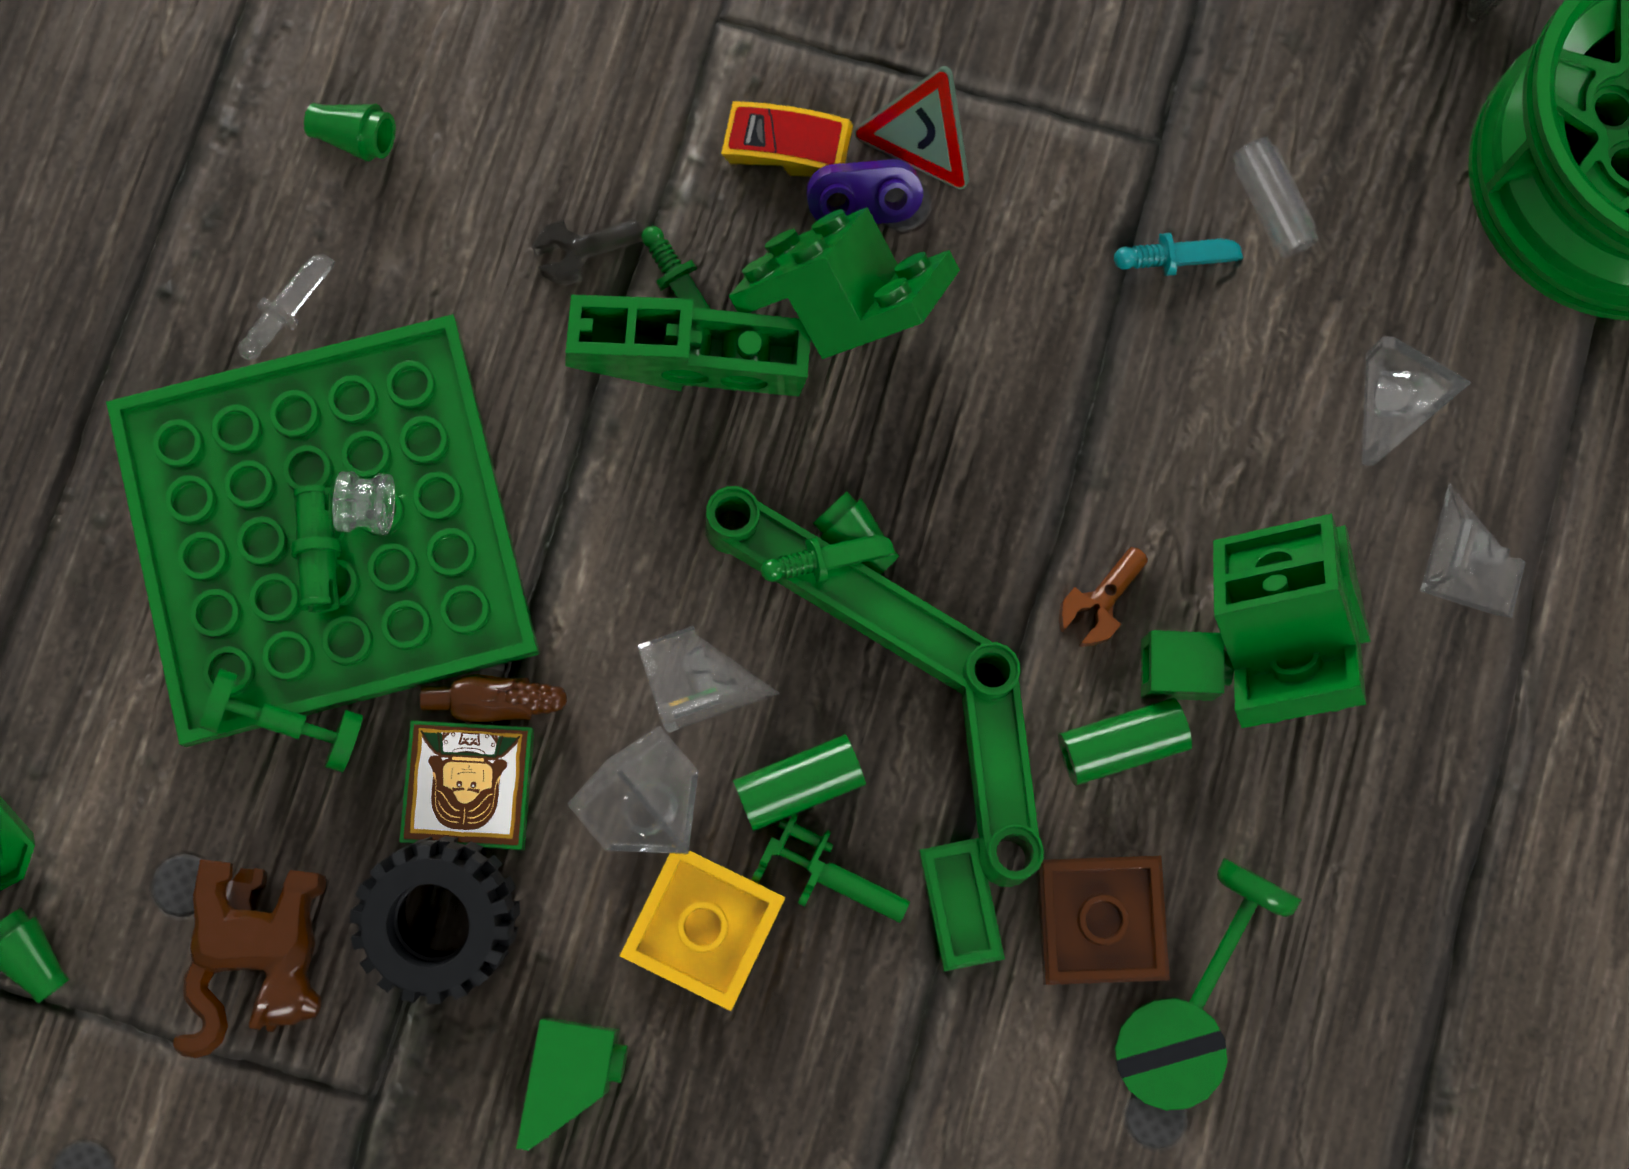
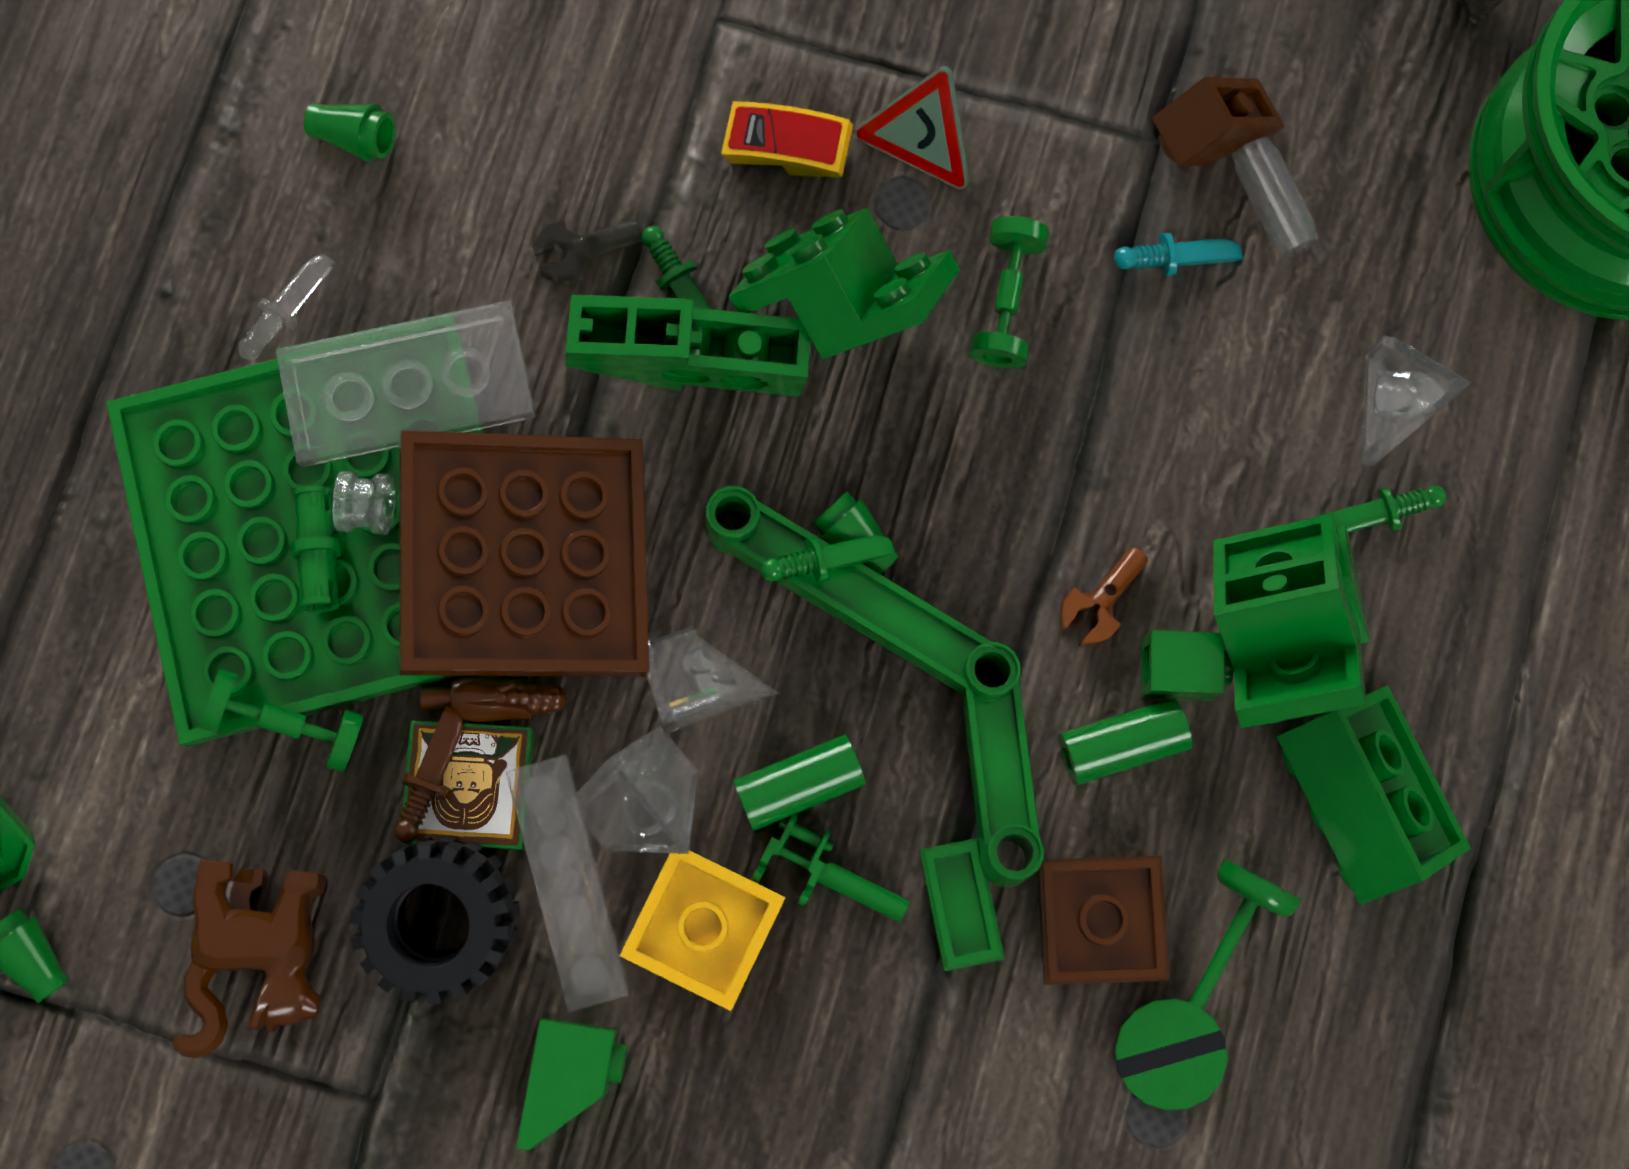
dark purple plate [806,159,923,224] -> none
clear slope [1420,483,1526,618] -> none
none -> clear tile [276,300,536,467]
none -> reddish brown piece [394,706,463,843]
none -> reddish brown plate [399,430,649,677]
none -> clear plate [505,754,630,1012]
none -> green wheel [969,216,1049,369]
none -> reddish brown slope [1152,77,1285,167]
none -> green slope [1276,685,1471,905]
none -> green piece [1316,485,1446,533]

